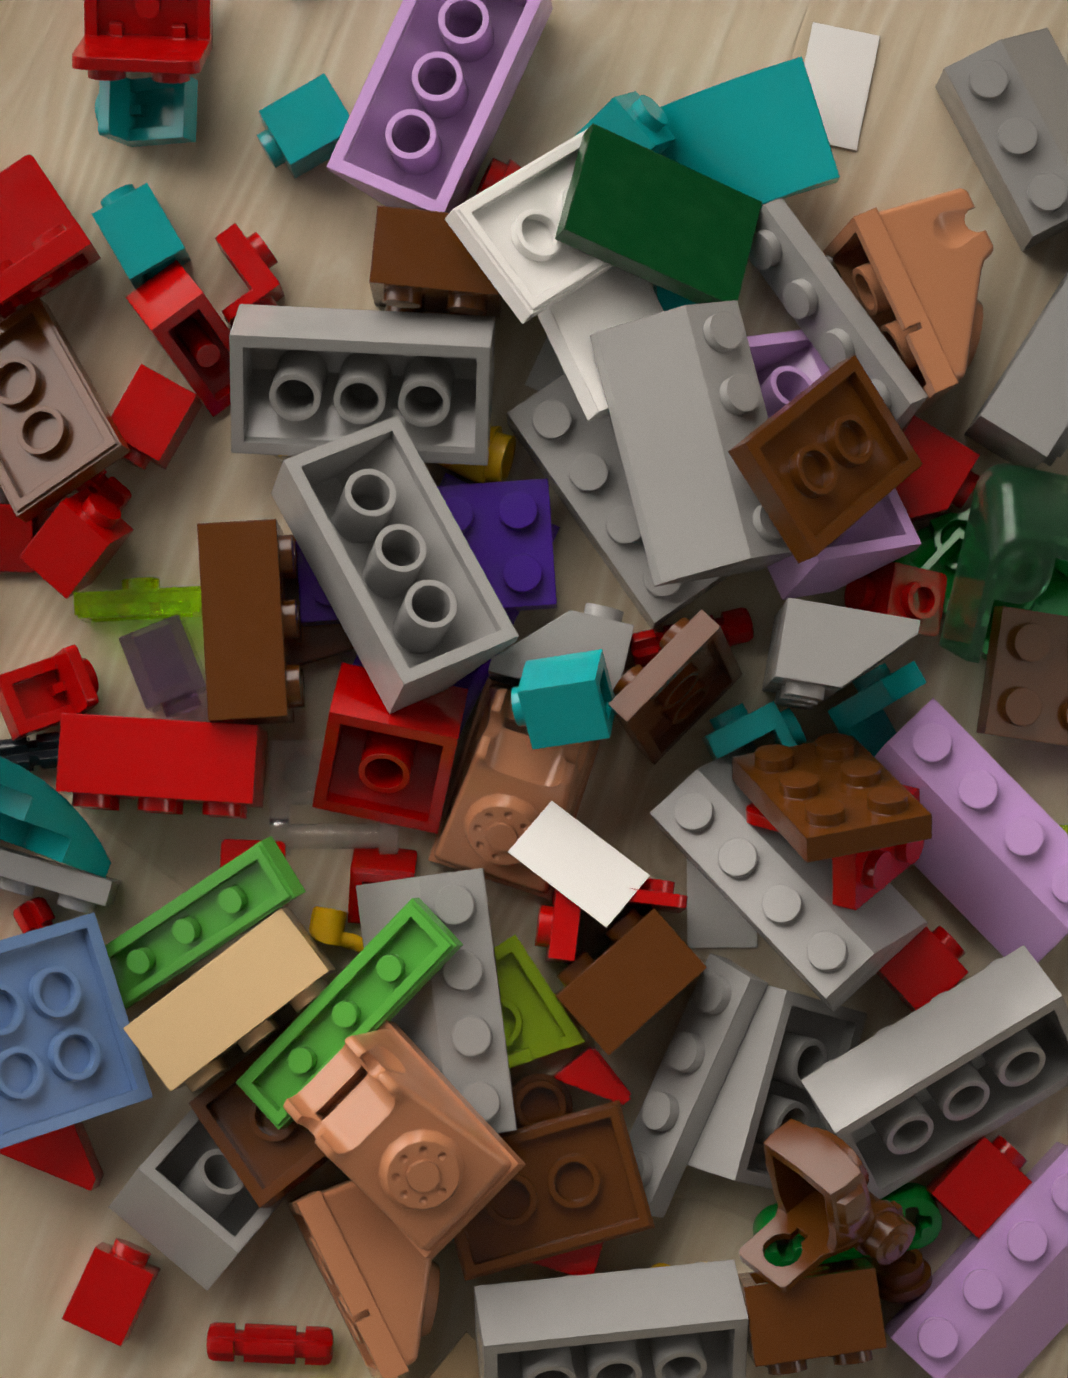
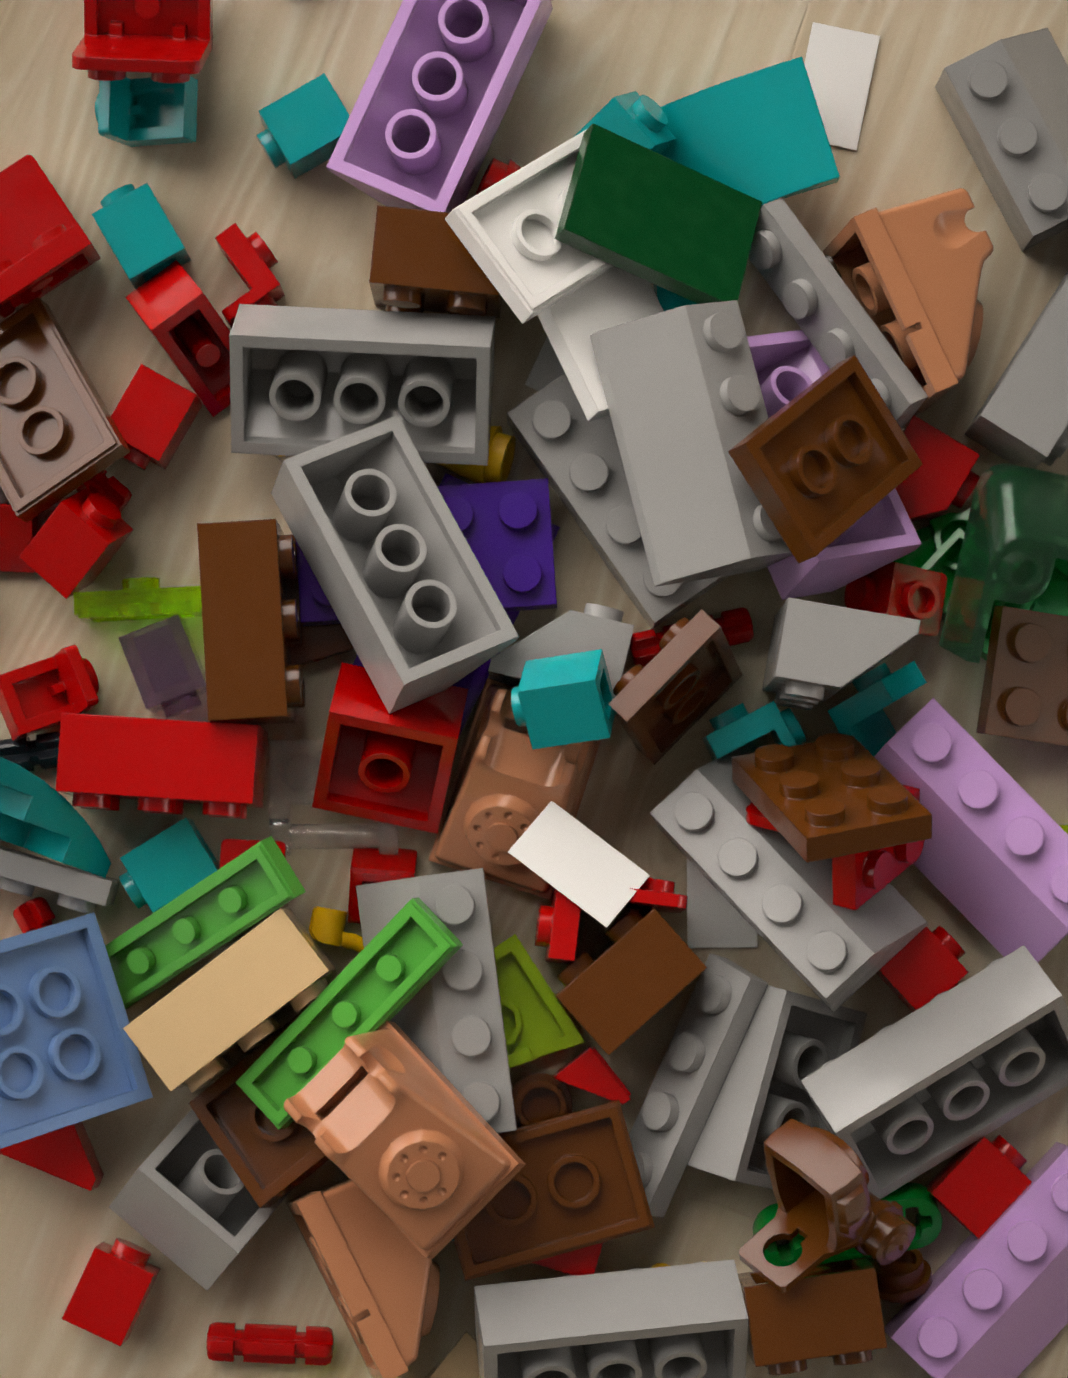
none -> teal brick [119,817,220,913]

